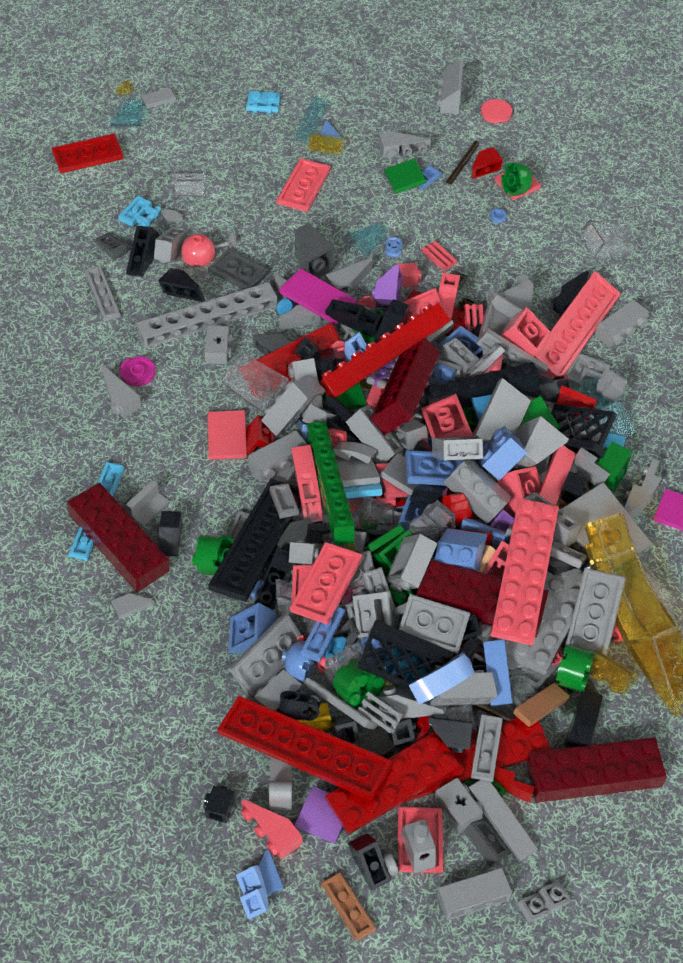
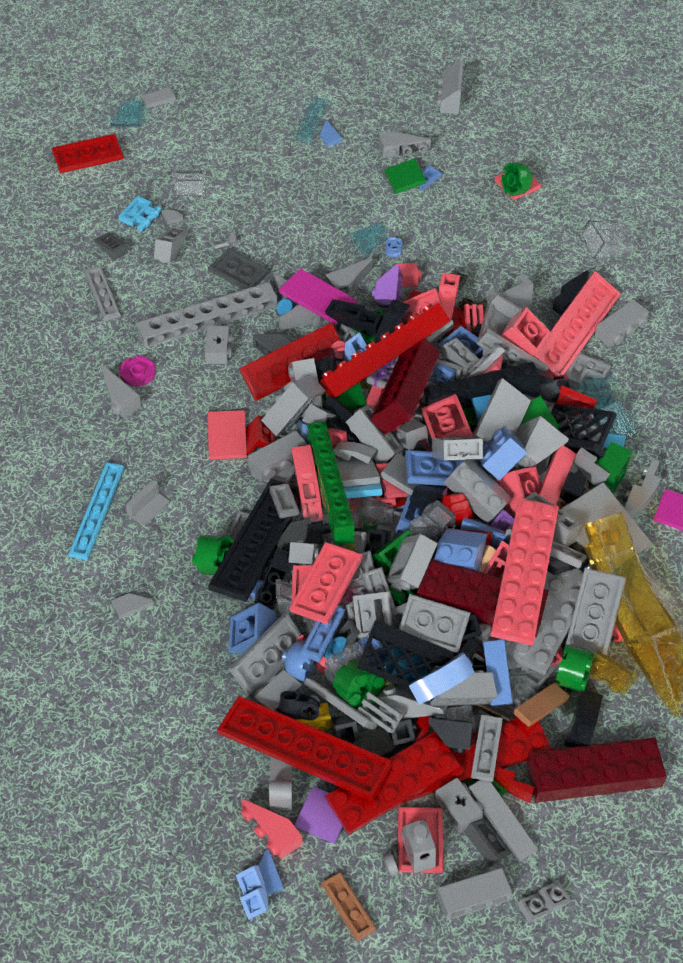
dark red brick [67,482,170,593] -> none
clear yellow tile [116,80,132,95] -> none
black slope [126,226,160,277] -> none
black slope [158,268,205,302] -> none
black slope [158,511,183,557] -> none
coral cylinder [181,234,215,266] -> none
black brick [204,786,235,823] -> none
clear slope [222,353,289,413] -> none
medium azure plate [246,91,280,114] -> none
coral tile [276,158,331,212] -> none
black tile [293,337,319,360] -> none
dark grey slope [295,223,334,278] -> none
clear yellow tile [308,134,343,155] -> none
black slope [348,833,392,891] -> none
coral tile [358,295,377,309] -> none
green tile [364,525,405,552] -> none
coral tile [422,241,457,271] -> none
dark brown bar [446,141,479,185] -> none
red slope [471,147,503,179] -> none
coral tile [481,99,512,123] -> none
medium blue tile [490,208,507,223] -> none
light grey panel [596,370,627,403] -> none

